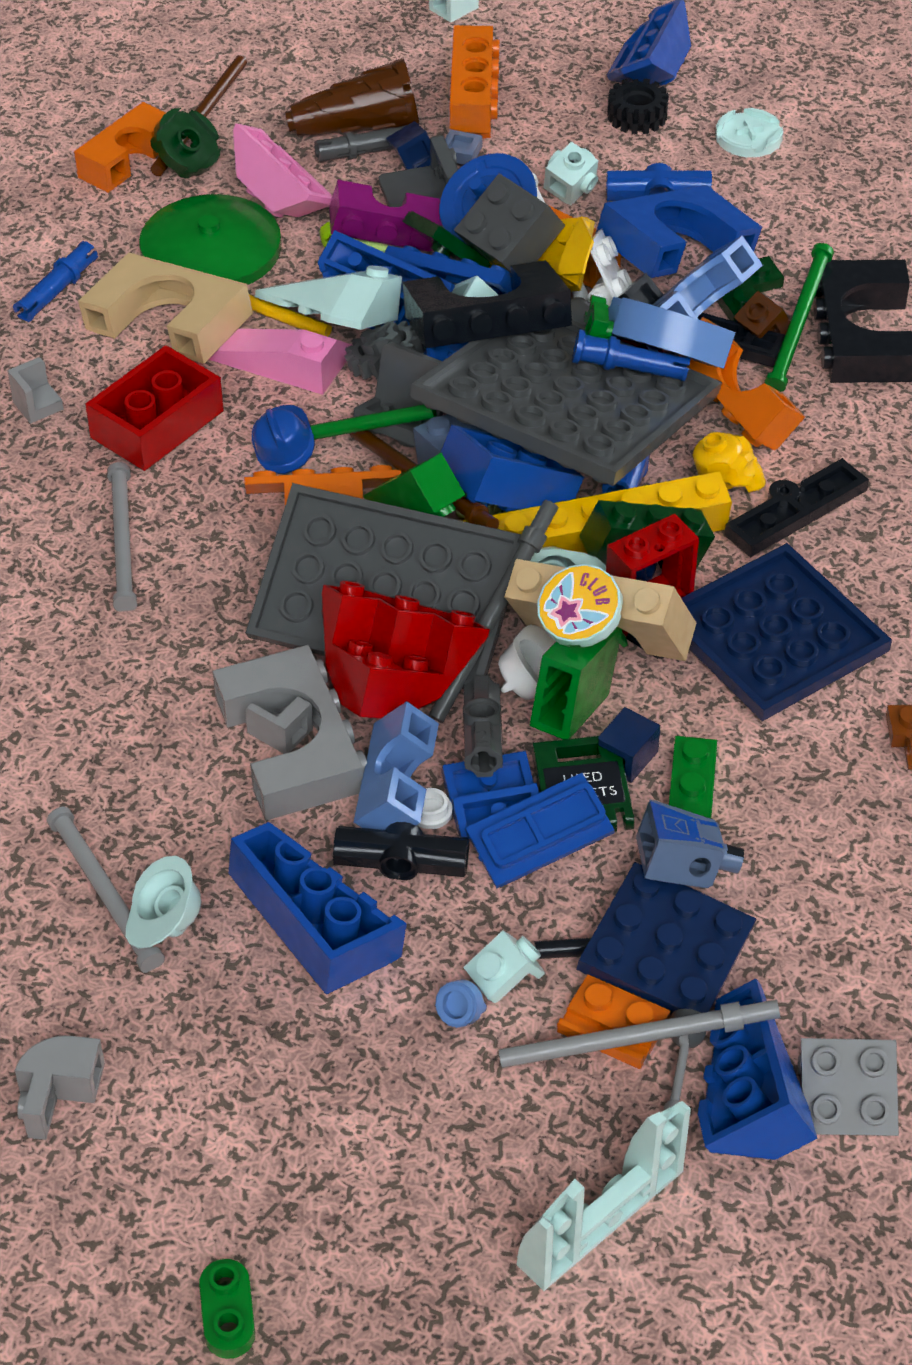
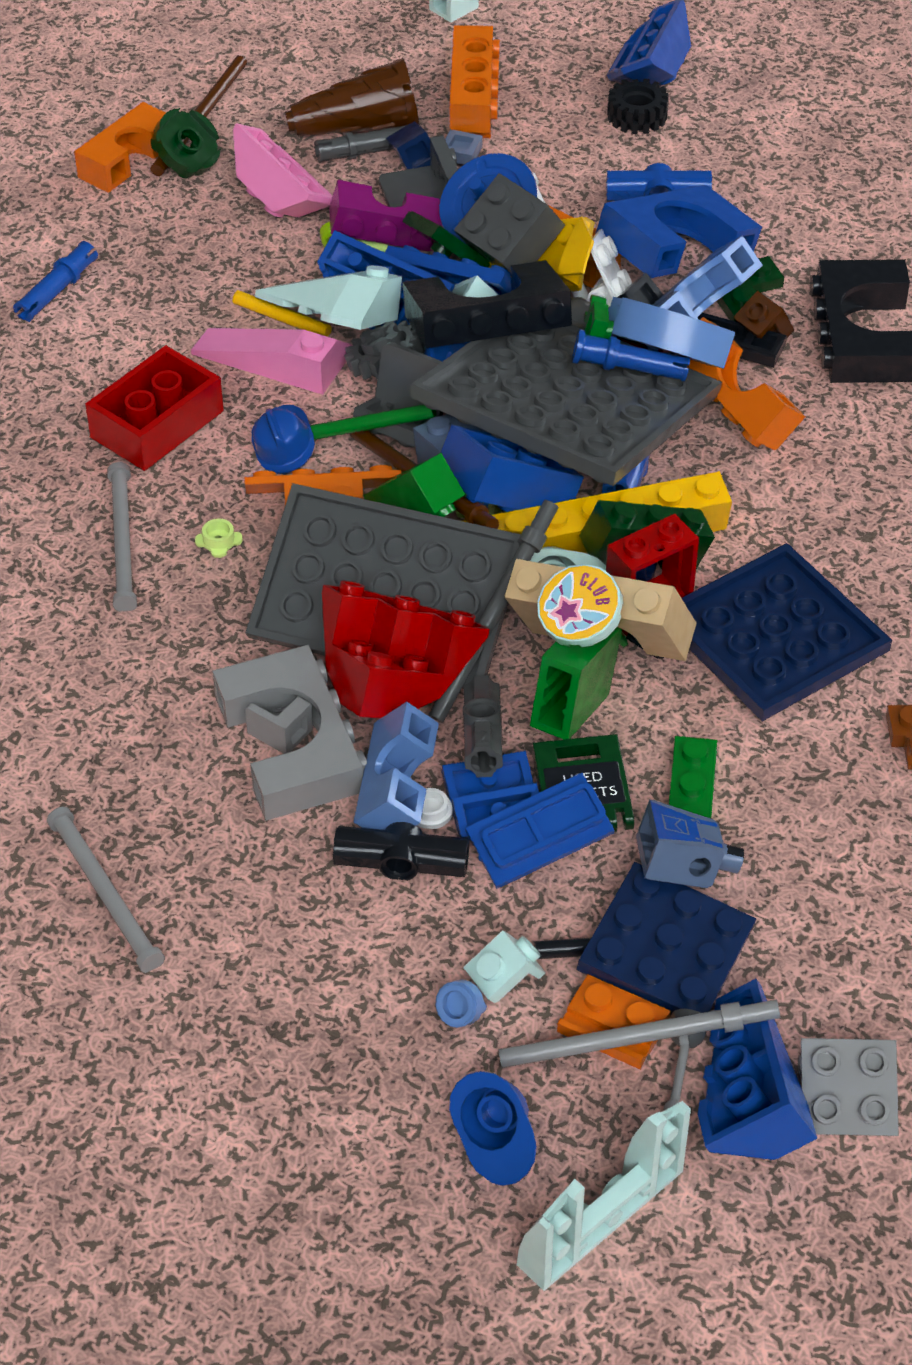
light grey panel [7,357,64,424] -> none
light grey brick [15,1035,105,1140] -> none
tan arch [78,252,253,364] -> none
light aqua piece [125,856,201,949] -> none
green dish [139,194,281,285] -> none
green plate [199,1259,255,1359] -> none
blue wedge [228,822,407,995] -> none
white piece [498,624,556,700] -> none
light aqua brick [543,142,598,206] -> none
dark blue panel [598,707,661,783] -> none
yellow head [692,432,766,493] -> none
light aqua tile [715,108,783,157] -> none
black hinge [724,458,869,558] -> none
green bar [764,243,834,392] -> none
none -> yellowish green plate [195,519,243,558]
none -> blue piece [449,1071,537,1186]

